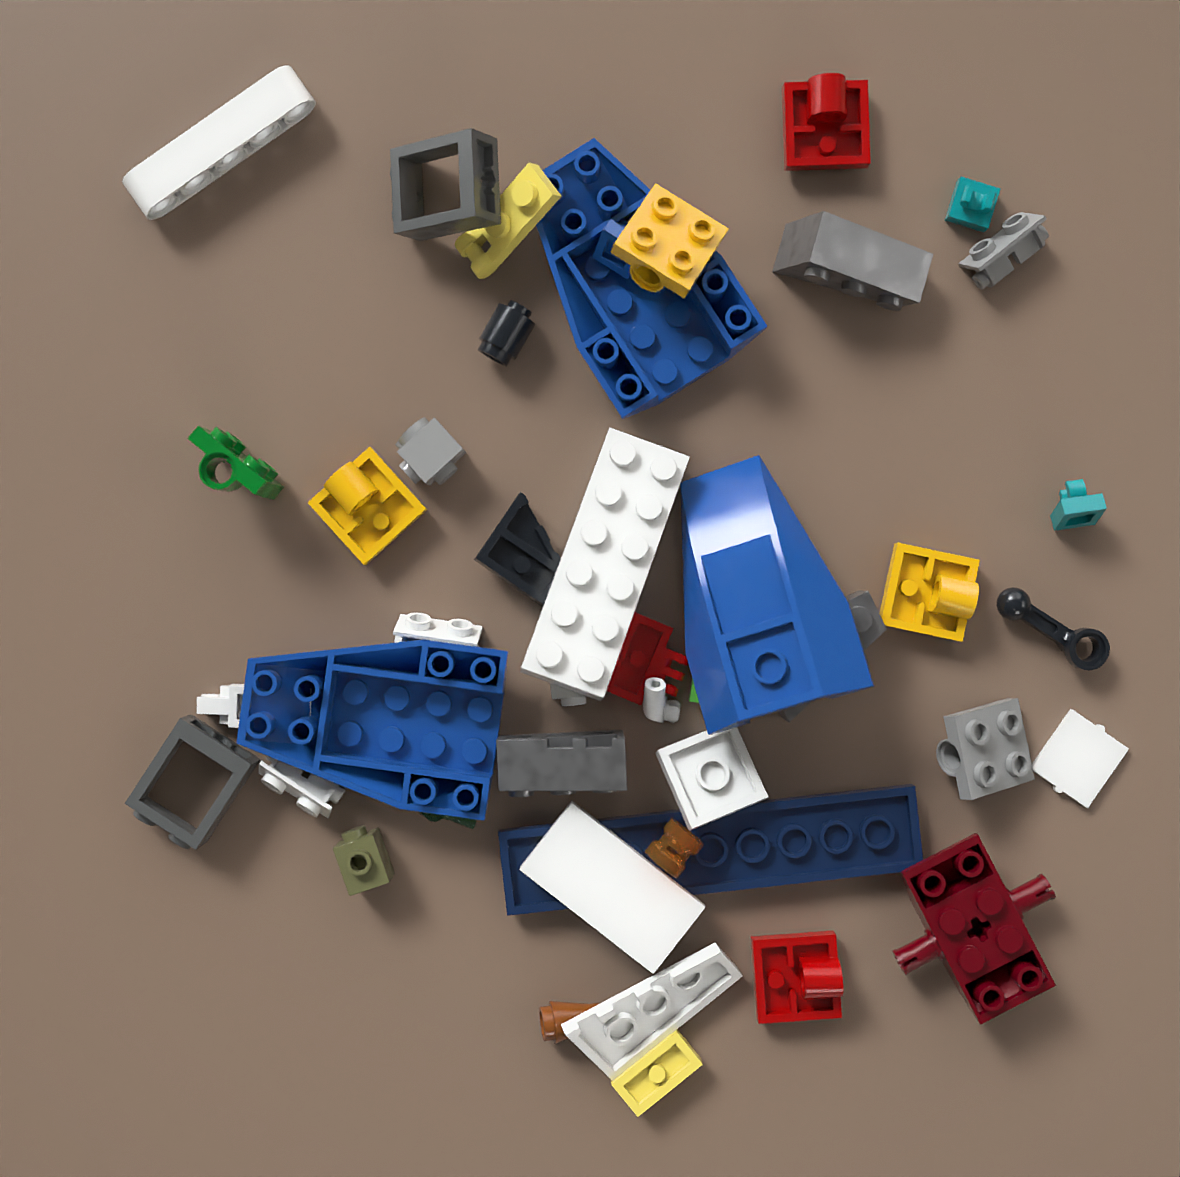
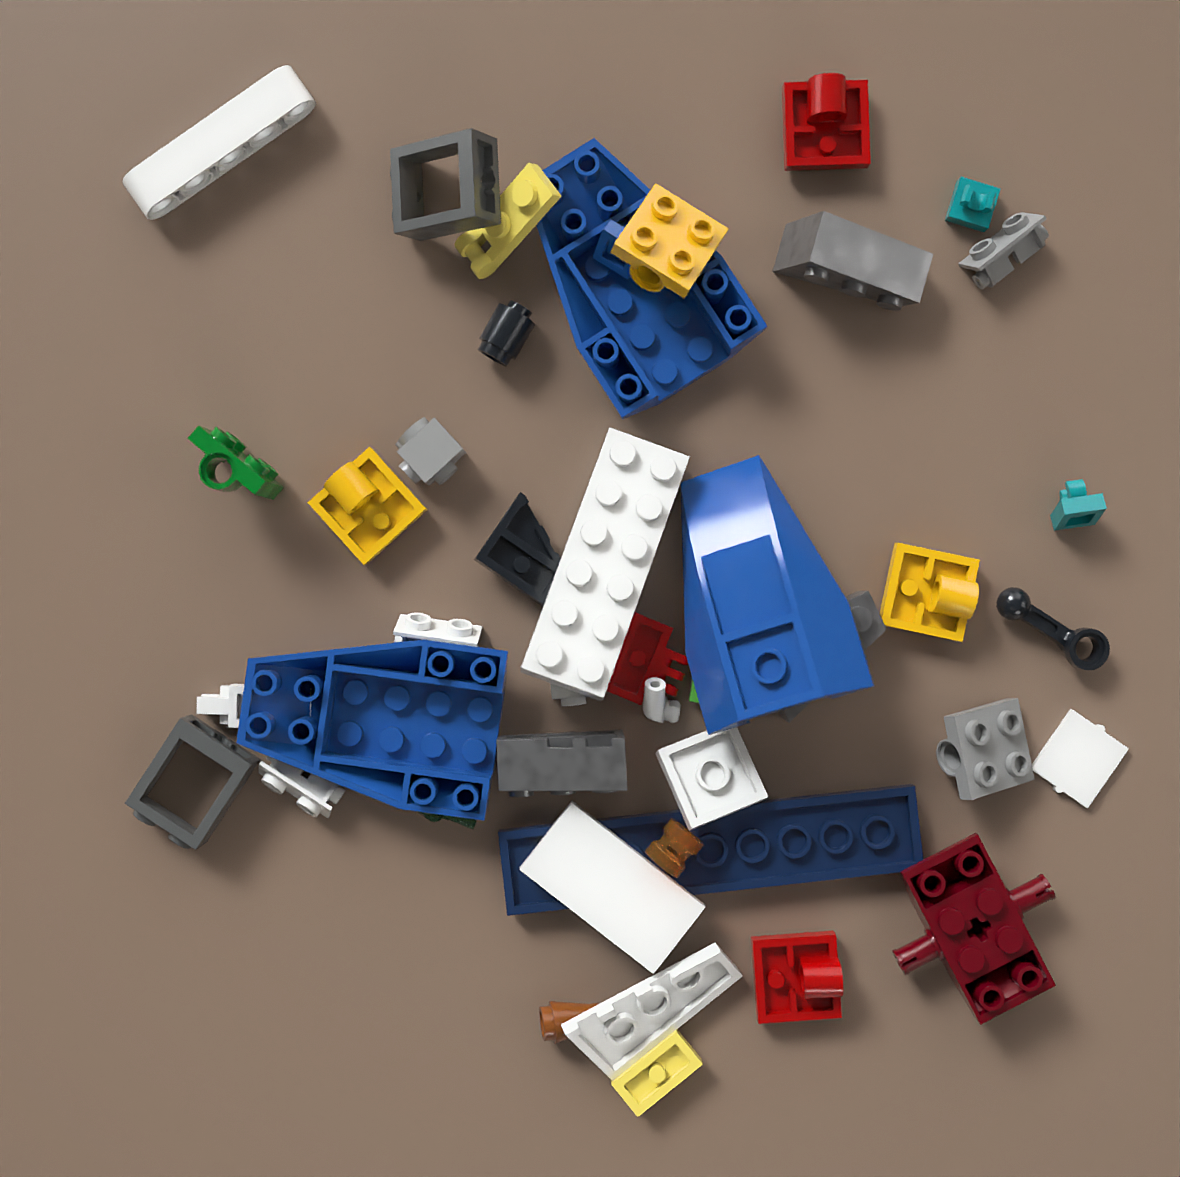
olive brick [333,825,395,897] -> none

